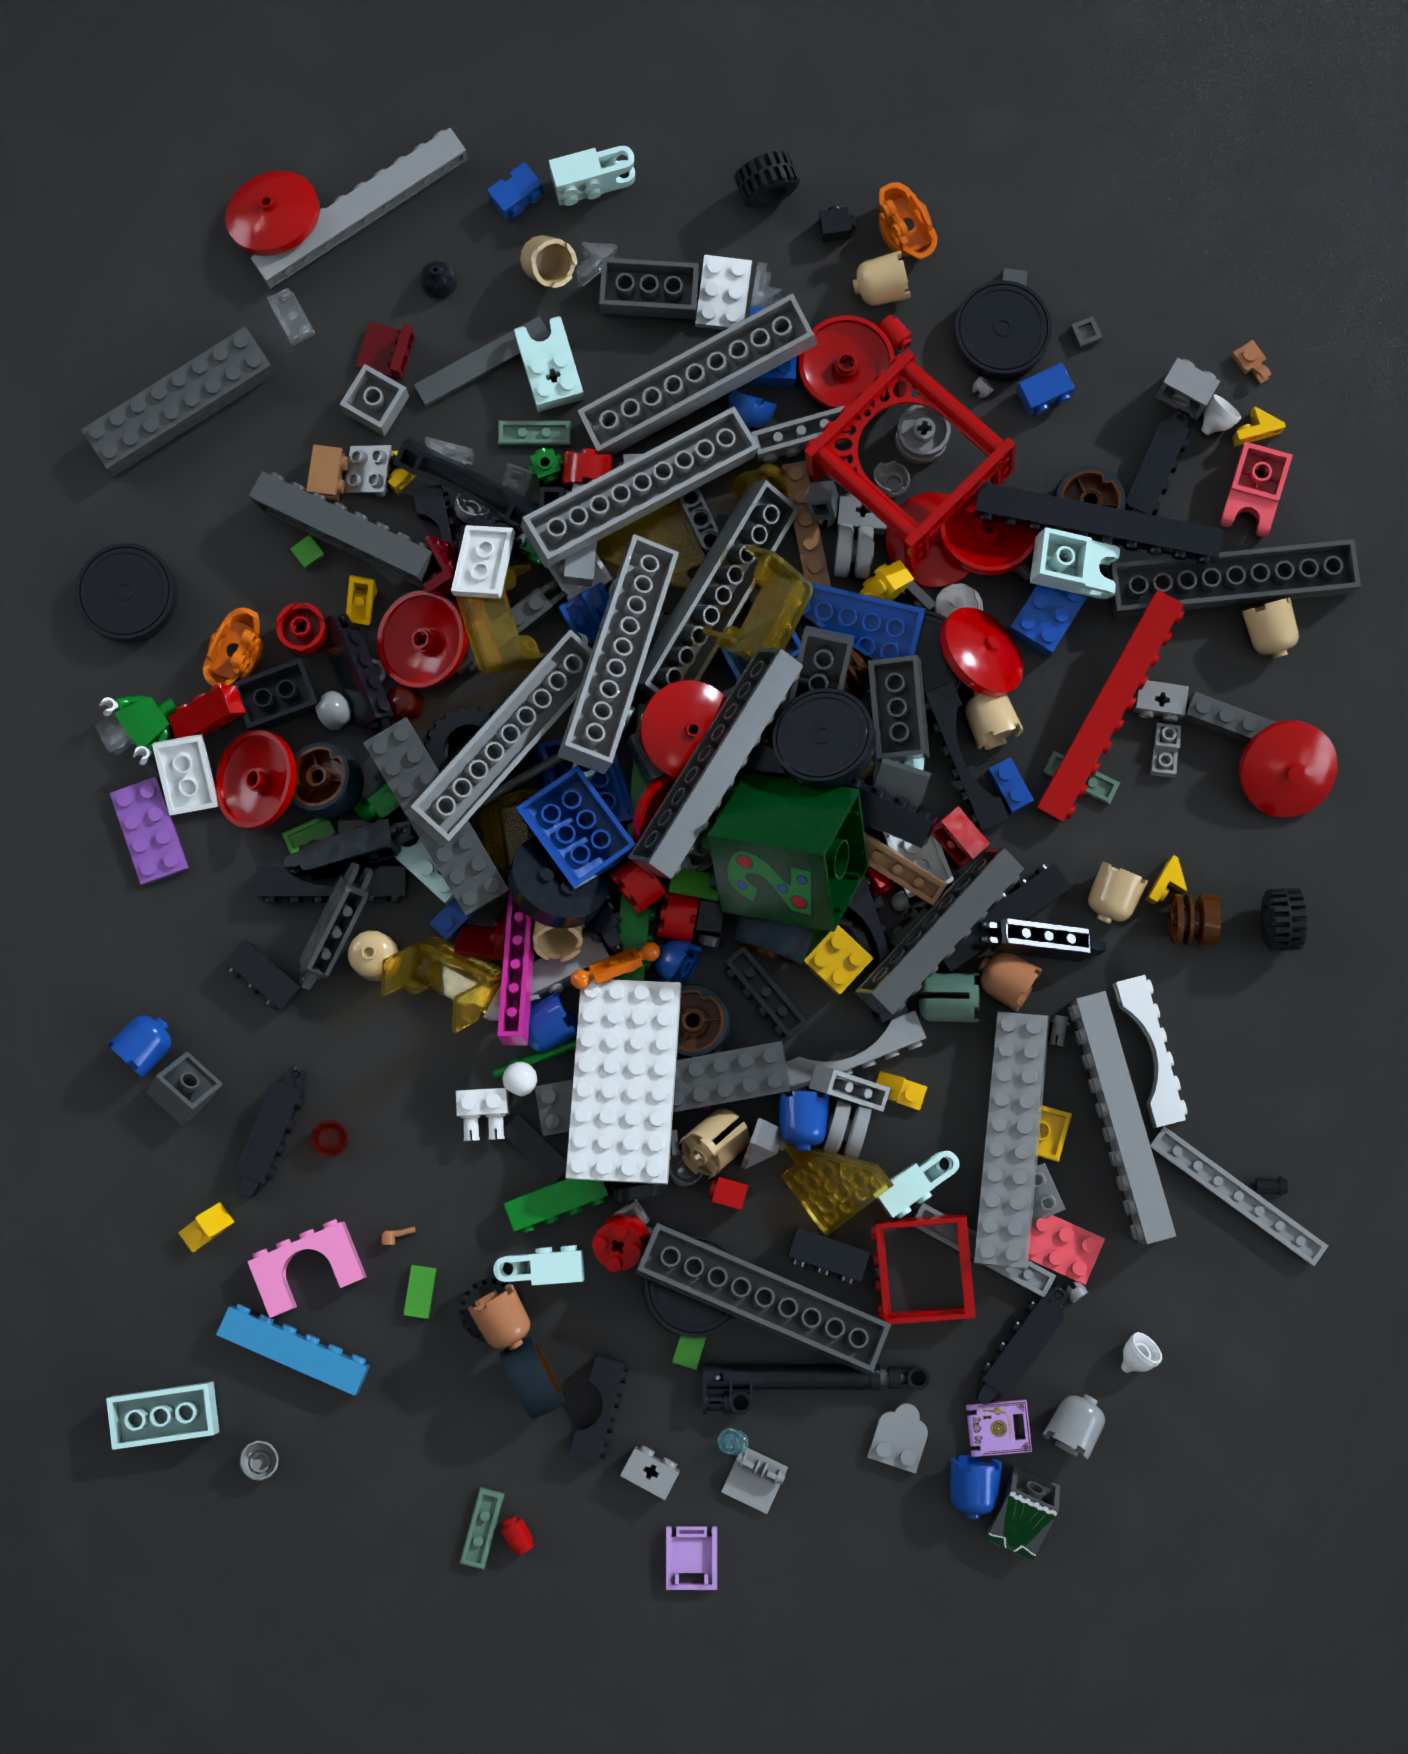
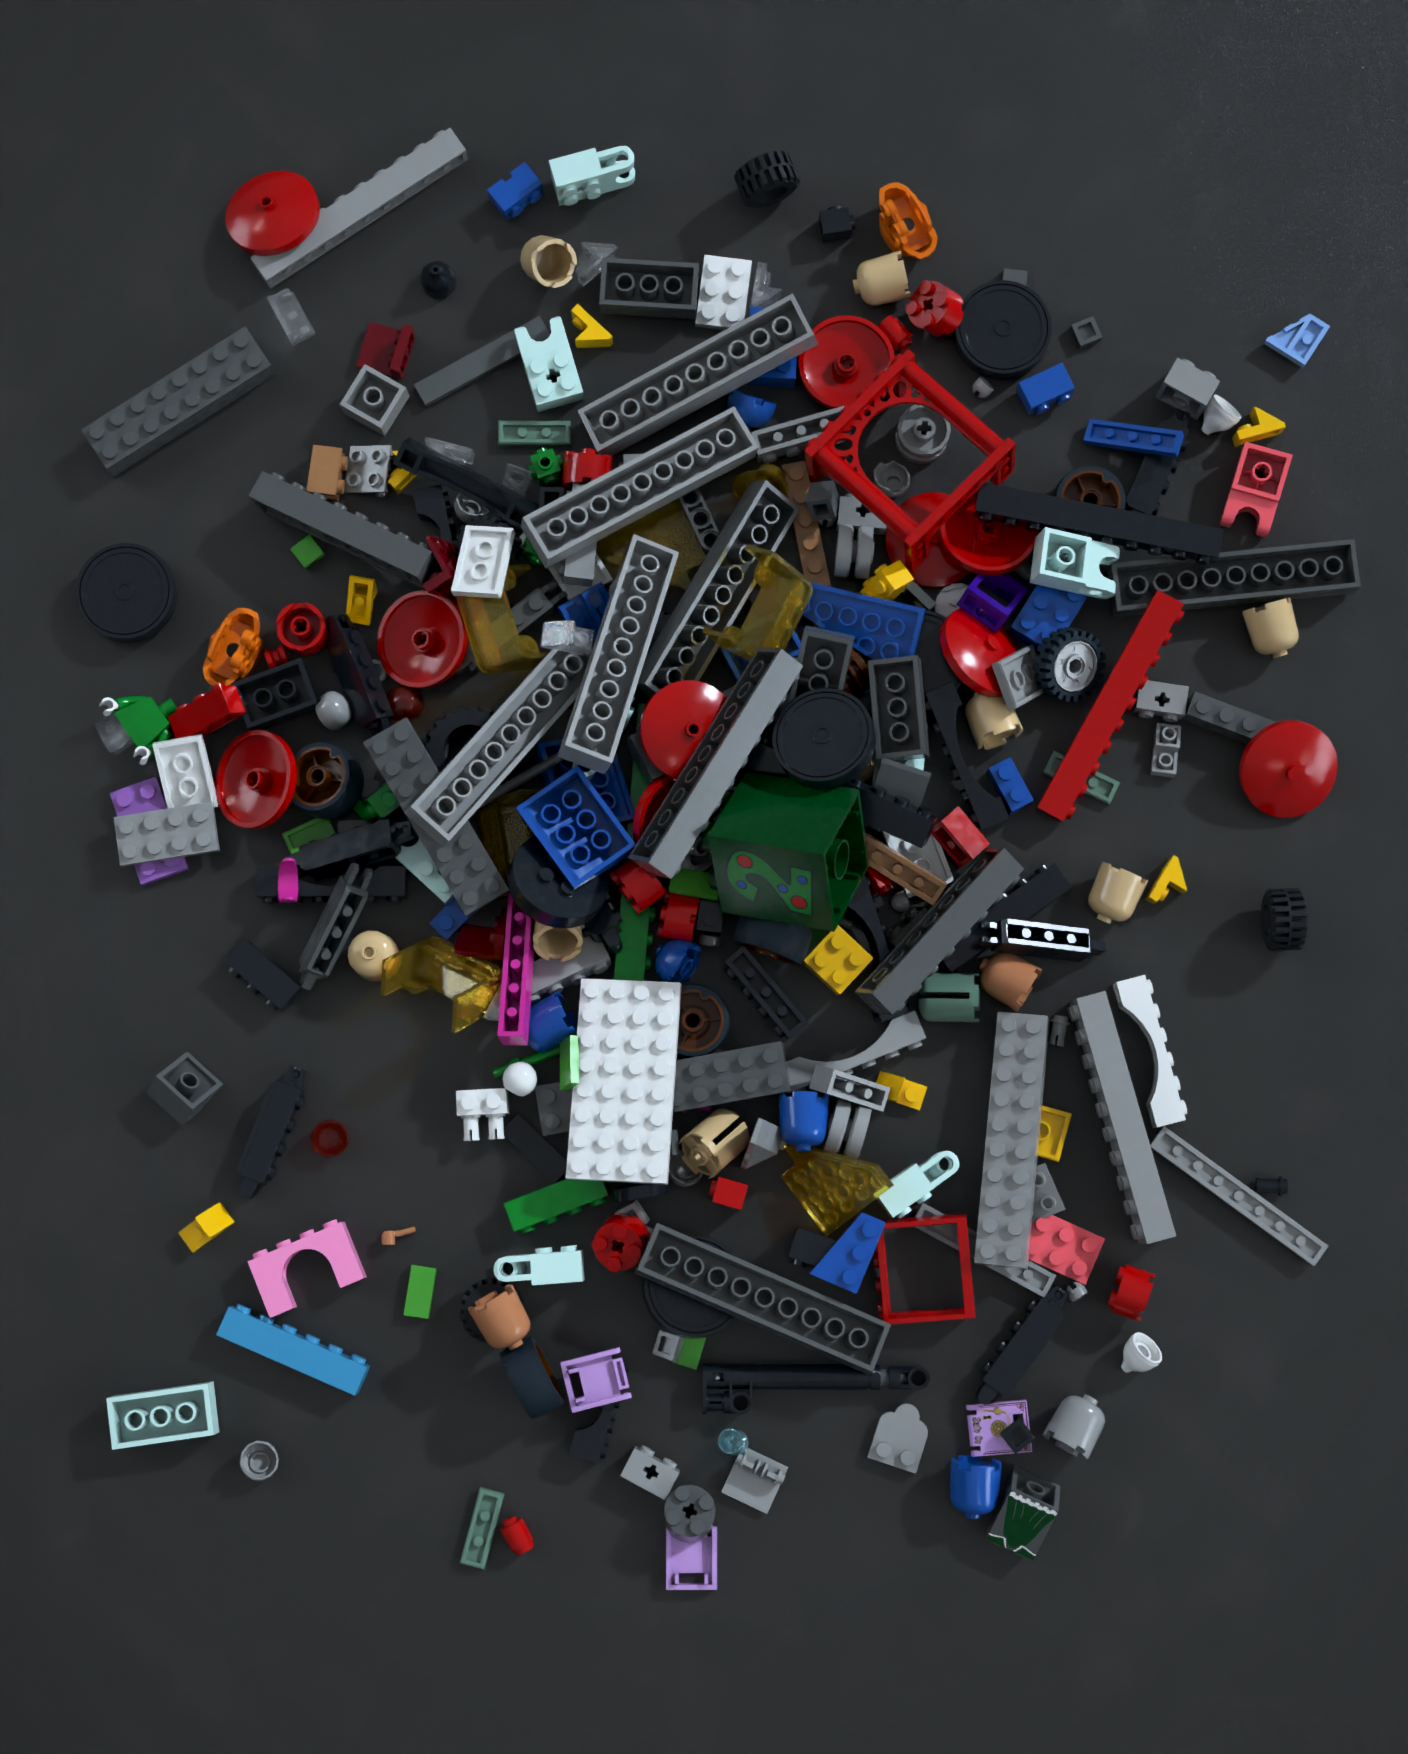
blue cylinder [106,1015,172,1078] -> none
orange plate [570,942,660,989] -> none
reddish brown wheel [1168,893,1221,946] -> none
nougat plate [1231,340,1271,384] -> none
none -> light grey plate [114,802,220,867]
none -> red wheel [264,644,290,669]
none -> dark pink helmet [277,858,299,903]
none -> clear slope [541,620,594,656]
none -> bright green tile [560,1035,579,1091]
none -> lavender container [560,1347,632,1413]
none -> yellow slope [571,304,613,348]
none -> dark grey tile [652,1330,685,1362]
none -> dark grey brick [664,1485,715,1543]
none -> blue wing [809,1212,886,1294]
none -> red brick [905,280,964,337]
none -> dark purple window [956,573,1029,633]
none -> light grey tile [991,644,1044,711]
none -> black tile [999,1417,1036,1454]
none -> wheel [1033,627,1106,702]
none -> blue plate [1083,419,1184,457]
none -> red brick [1107,1264,1156,1322]
none -> light blue wing [1264,314,1330,368]

